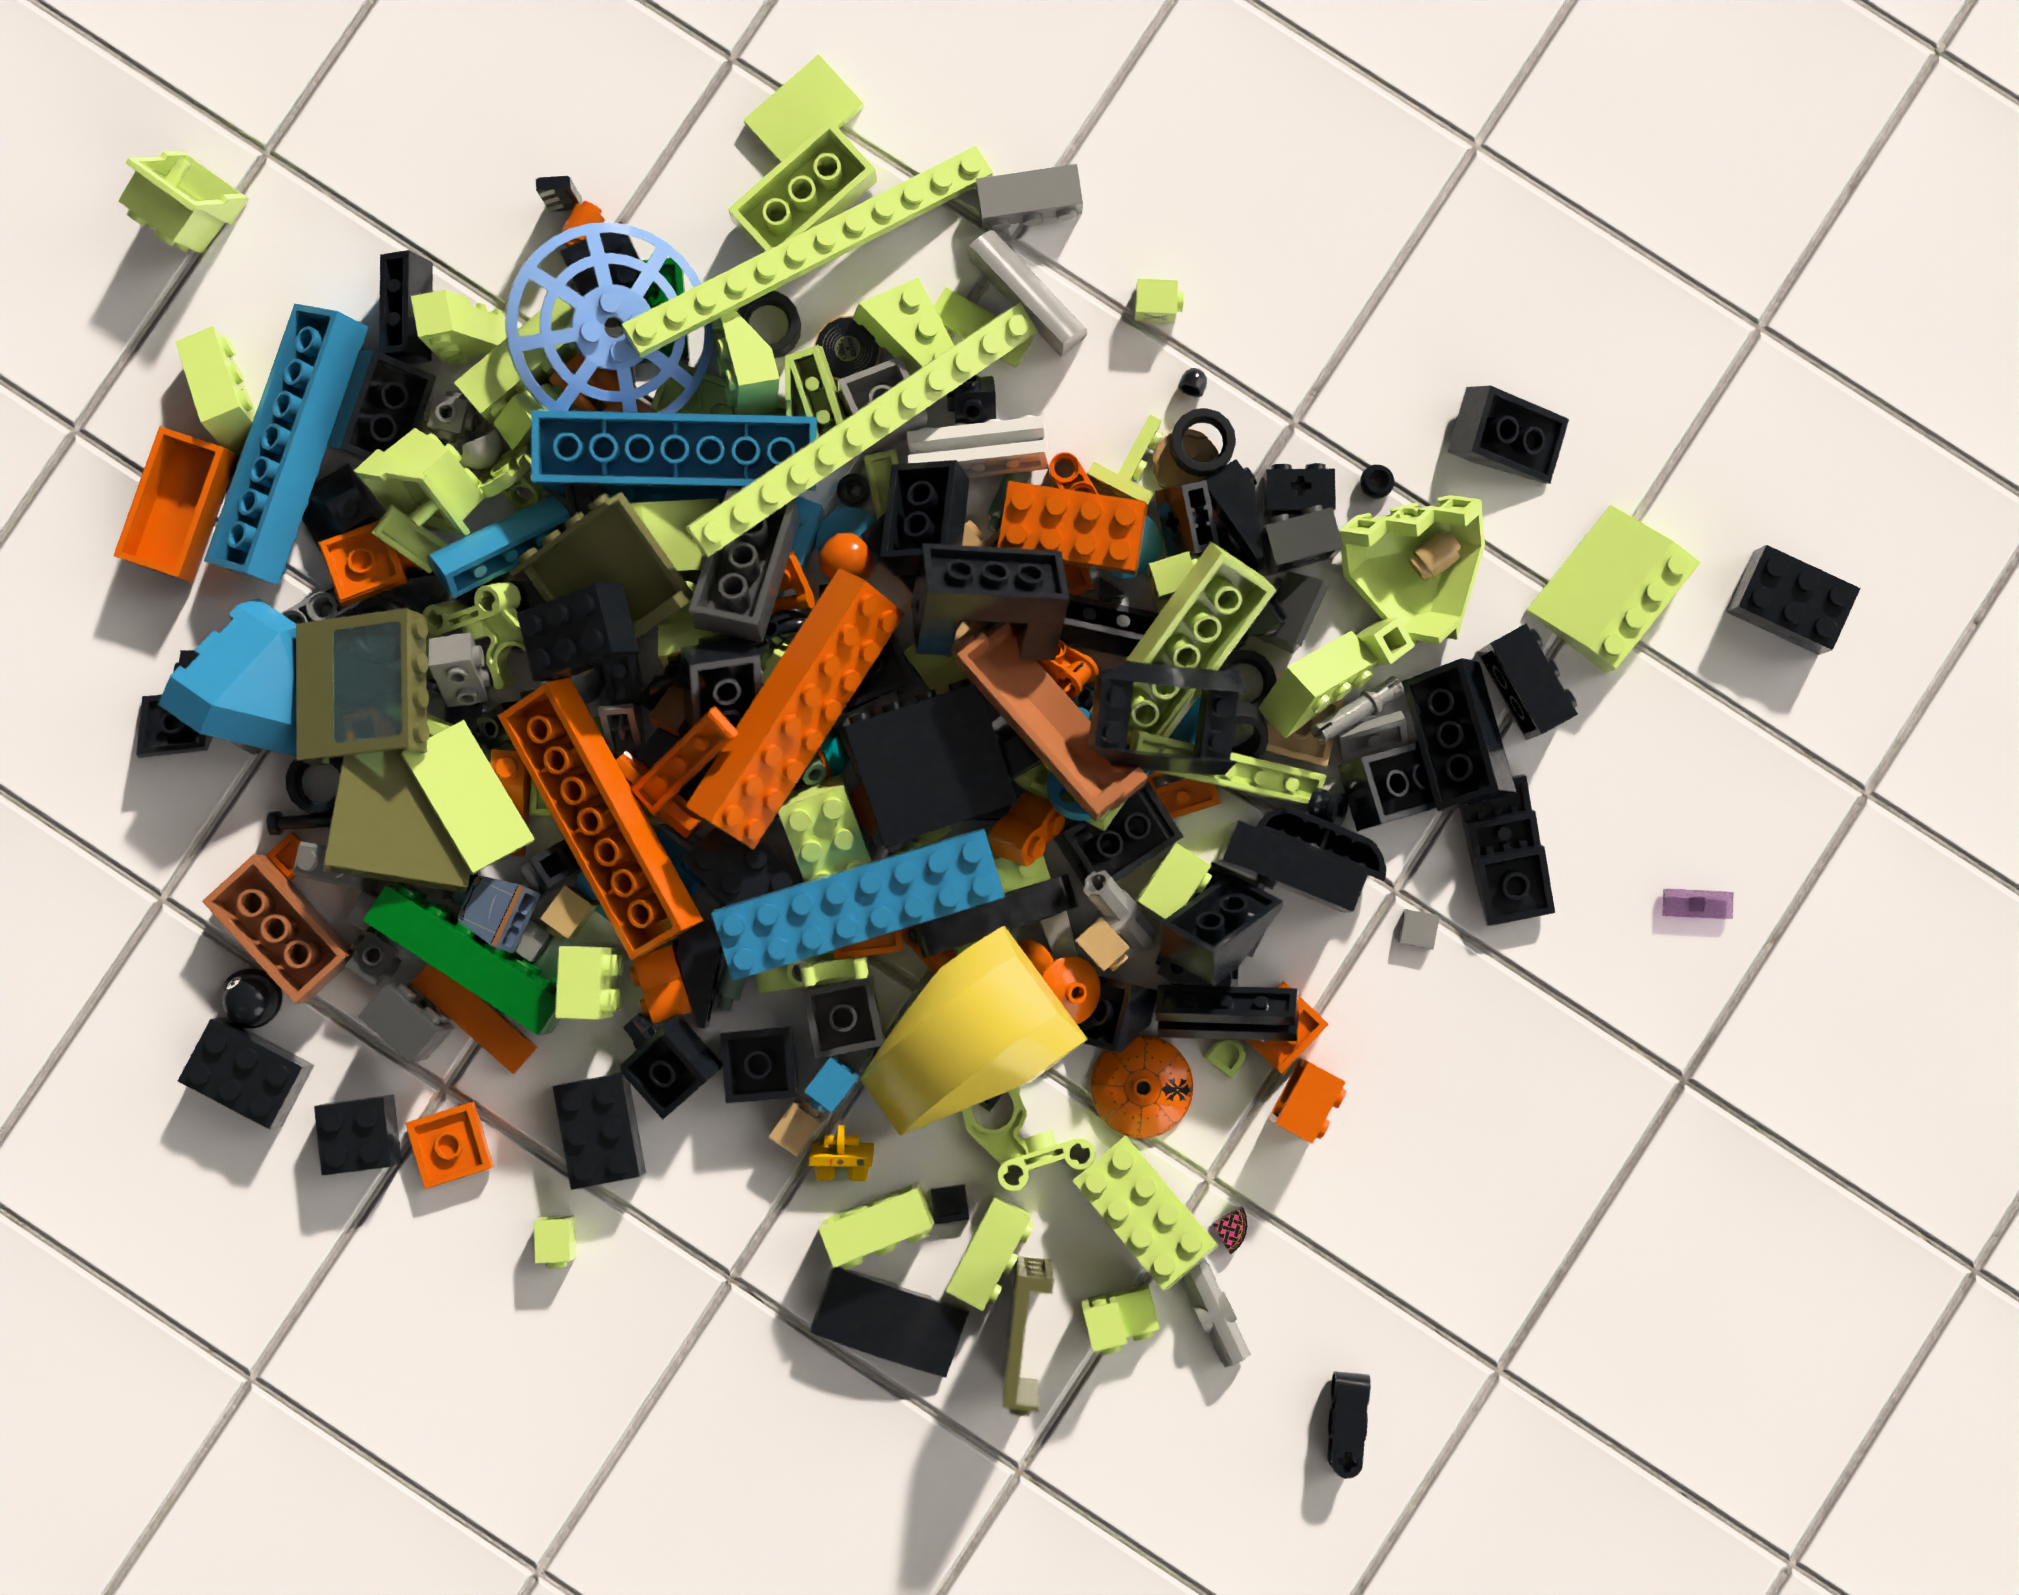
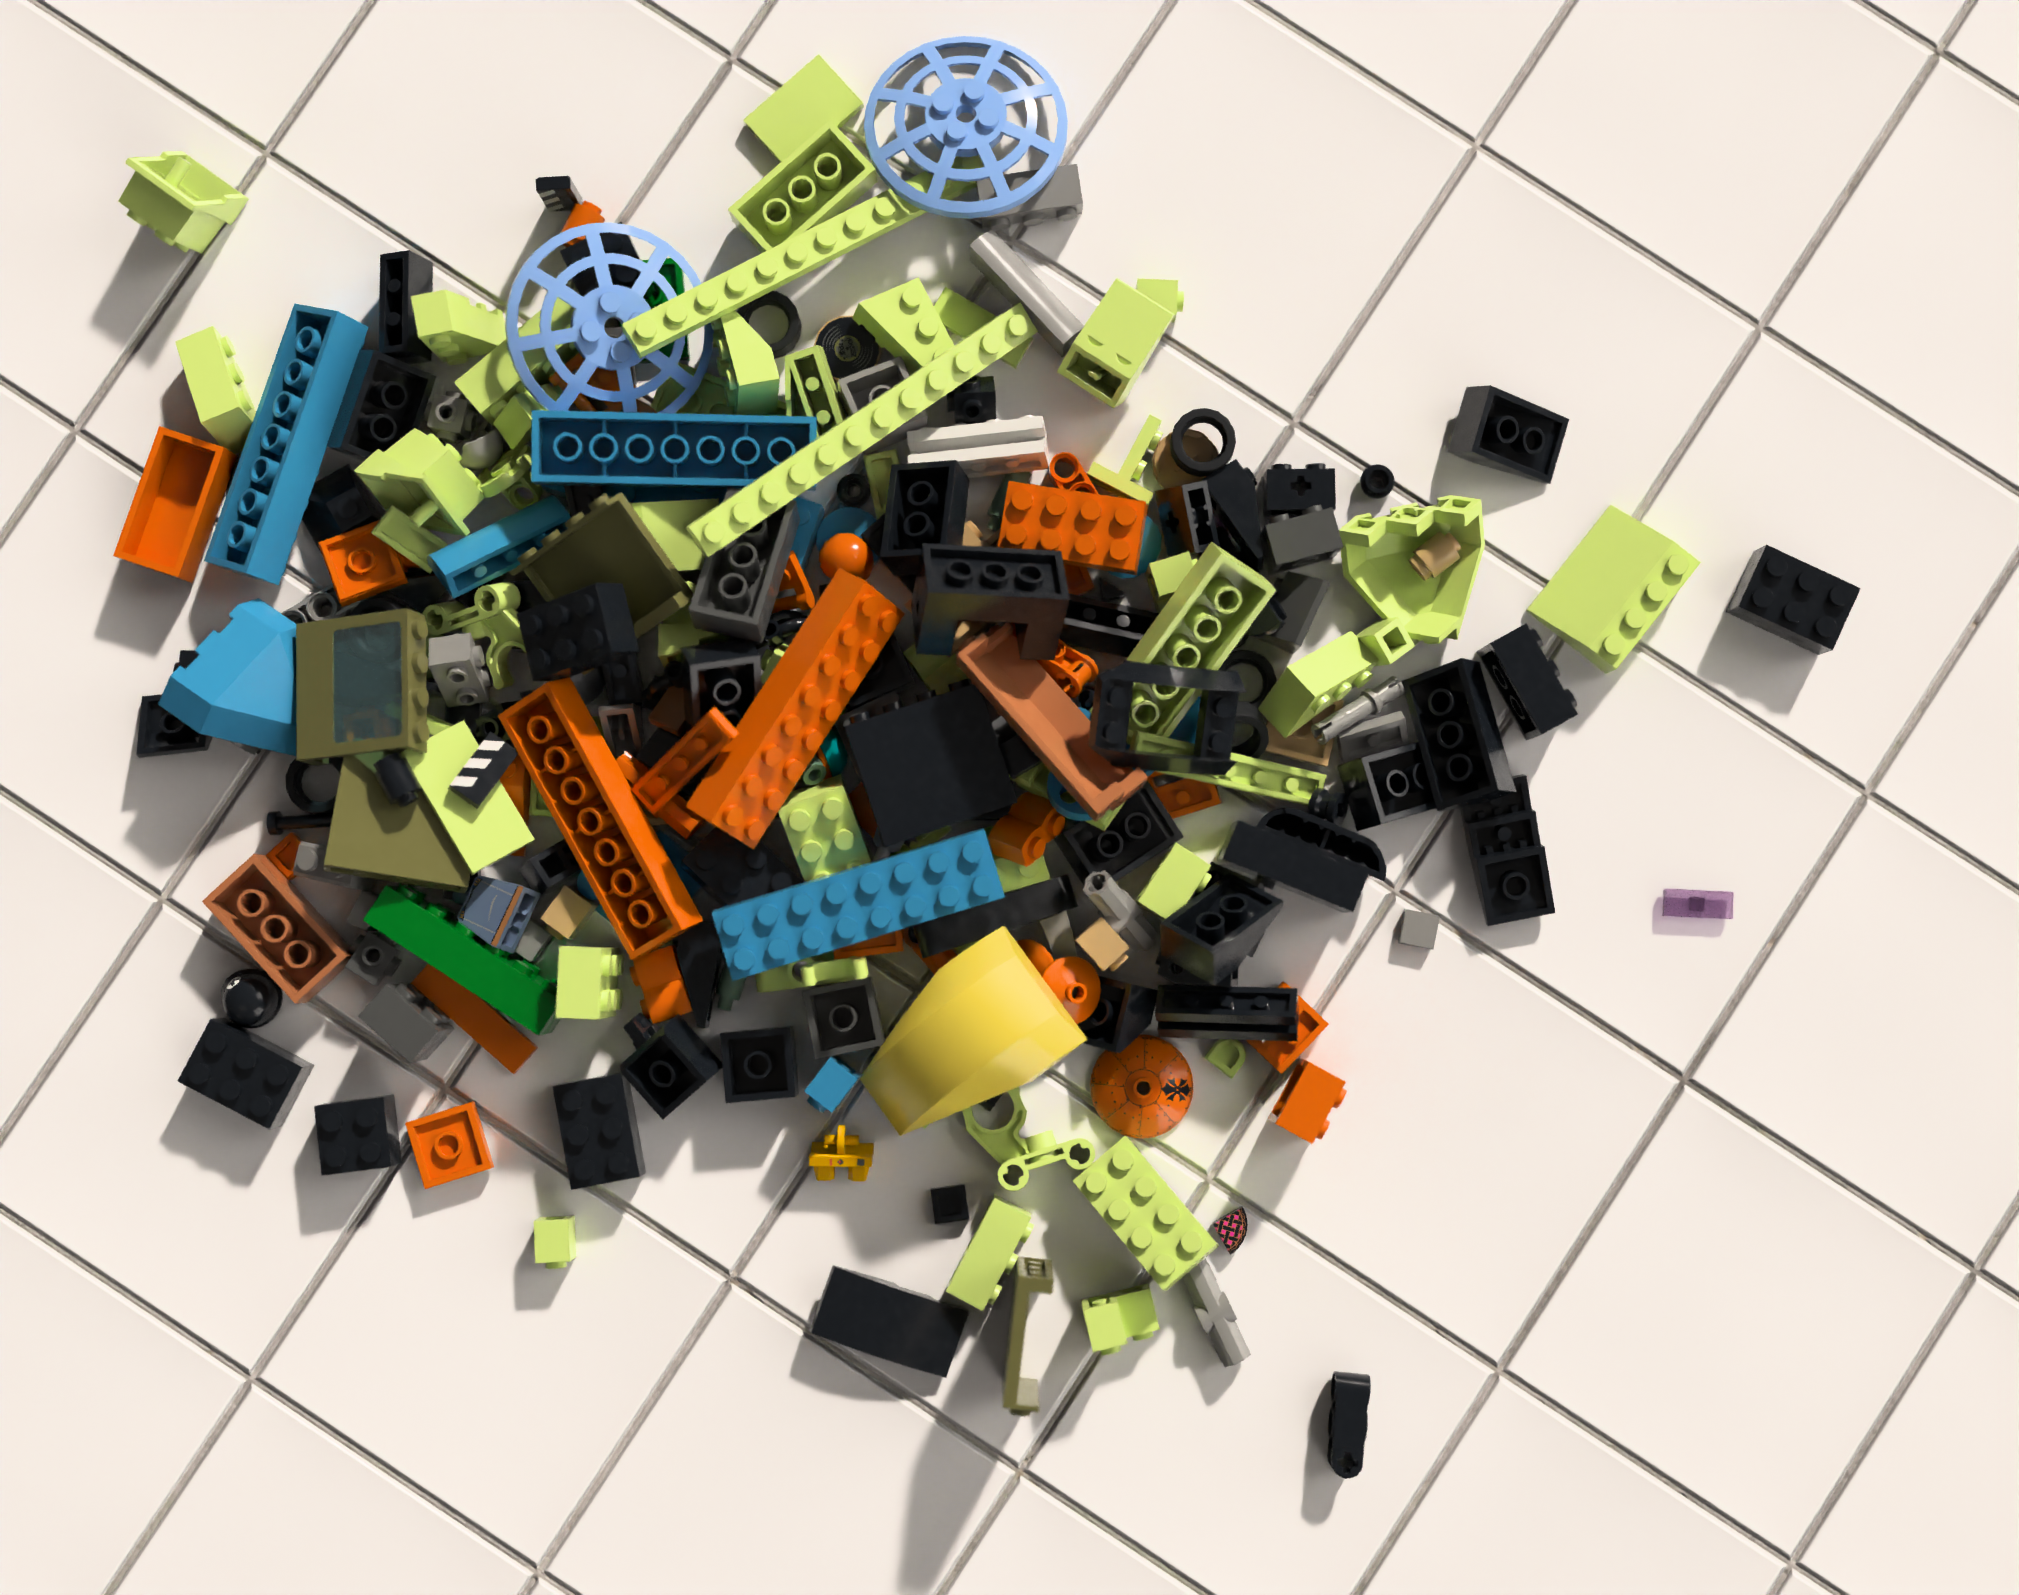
tan brick [769,1099,823,1157] -> none
yellowish green brick [818,1181,935,1270] -> none
black hinge [1178,368,1207,397] -> none
none -> black brick [373,752,422,808]
none -> black tile [448,731,518,809]
none -> light blue dish [864,36,1068,219]
none -> yellowish green slope [1057,278,1175,408]

